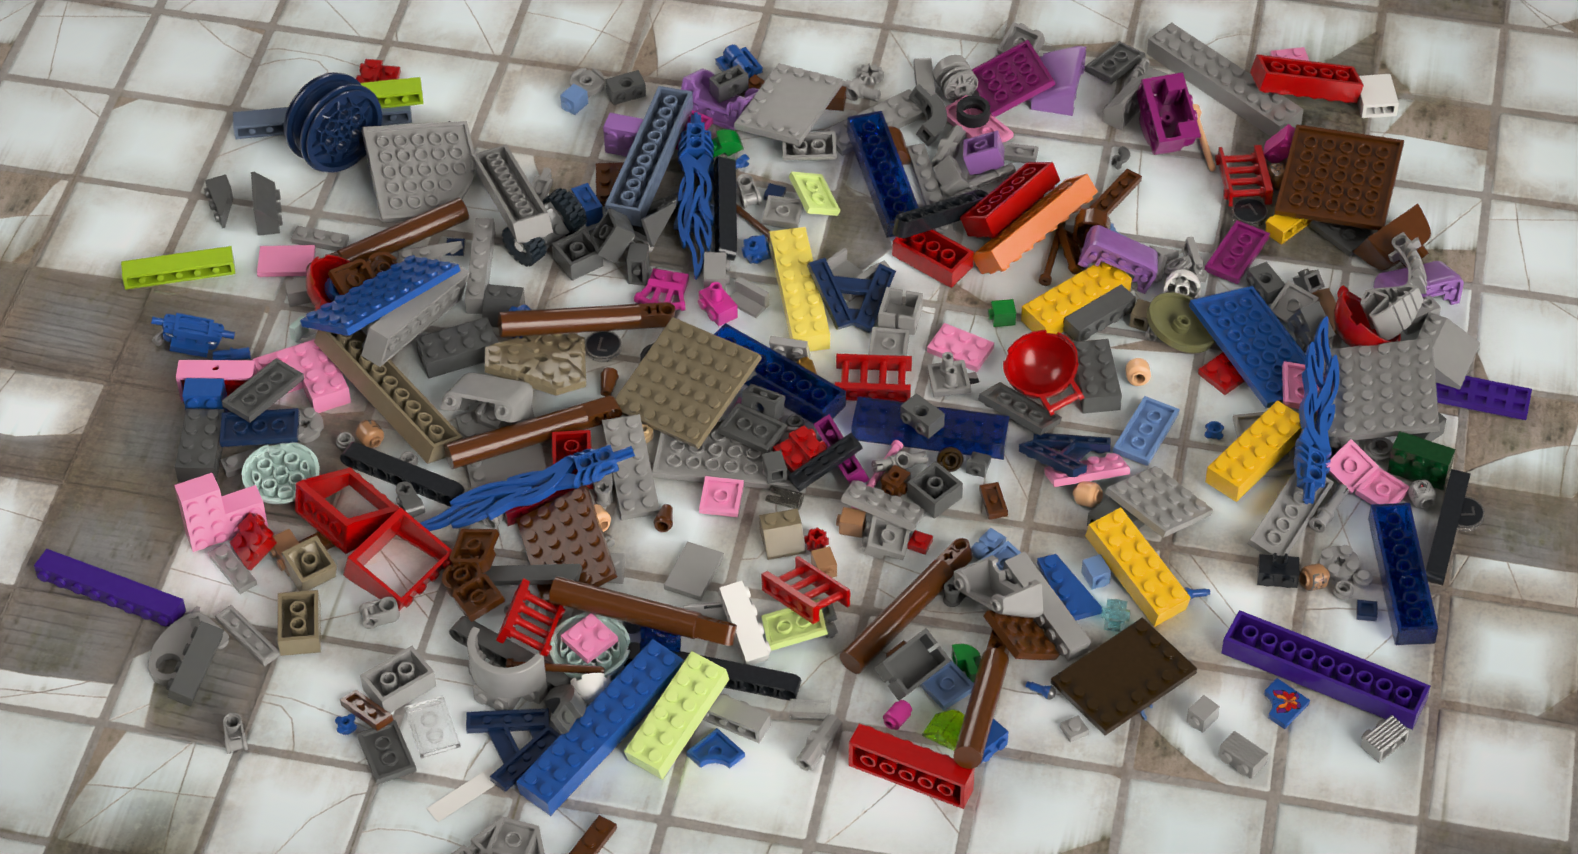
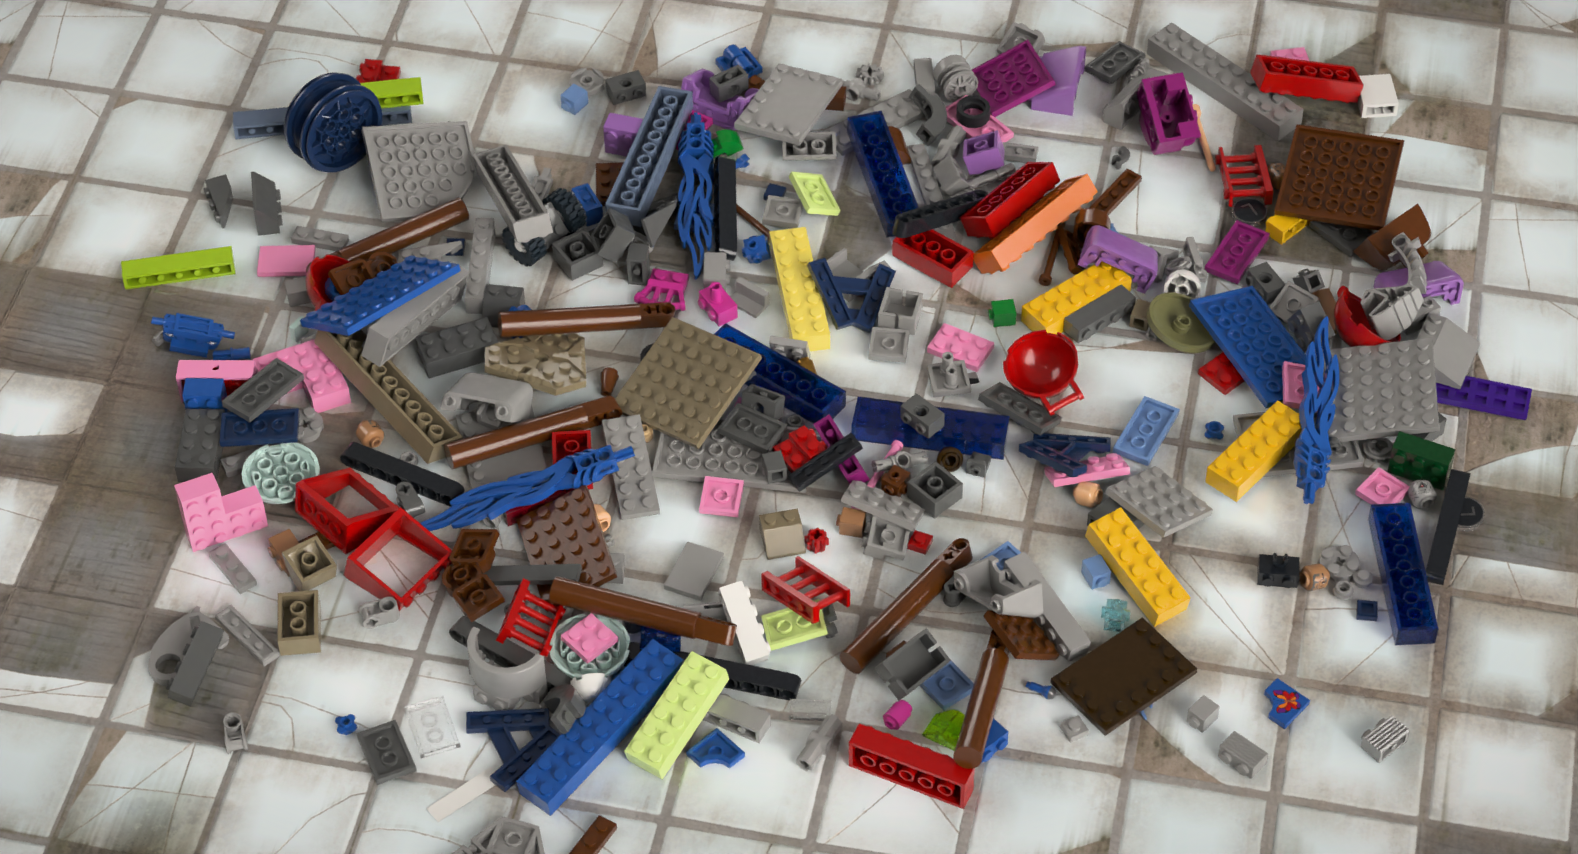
dark purple brick [34,549,186,627] -> none
red plate [229,513,277,570] -> none
light grey plate [336,432,355,450] -> none
reddish brown plate [340,690,394,731] -> none
light grey brick [360,646,436,713] -> none
reddish brown bar [506,658,605,674] -> none
black tile [585,331,622,362] -> none
light grey piece [593,473,613,507] -> none
reddish brown cone [654,504,673,532] -> none
light grey piece [737,174,762,208] -> none
clear smoke hinge [765,485,804,510] -> none
medium nougat brick [811,546,837,578] -> none
red fence [834,354,912,402] -> none
green brick [951,644,981,683] -> none
medium blue plate [971,528,1006,560] -> none
reddish brown plate [979,482,1008,520] -> none
blue wing [1037,554,1103,620] -> none
dark grey brick [1073,339,1122,414] -> none
light nougat head [1125,358,1151,386] -> none
blue piece [1184,587,1211,600] -> none
dark purple brick [1221,610,1431,730] -> none
light grey plate [1247,470,1334,556] -> none
dark pink brick [1263,124,1295,164] -> none
light grey pin [1309,484,1349,533] -> none
bright pink plate [1327,439,1379,494] -> none

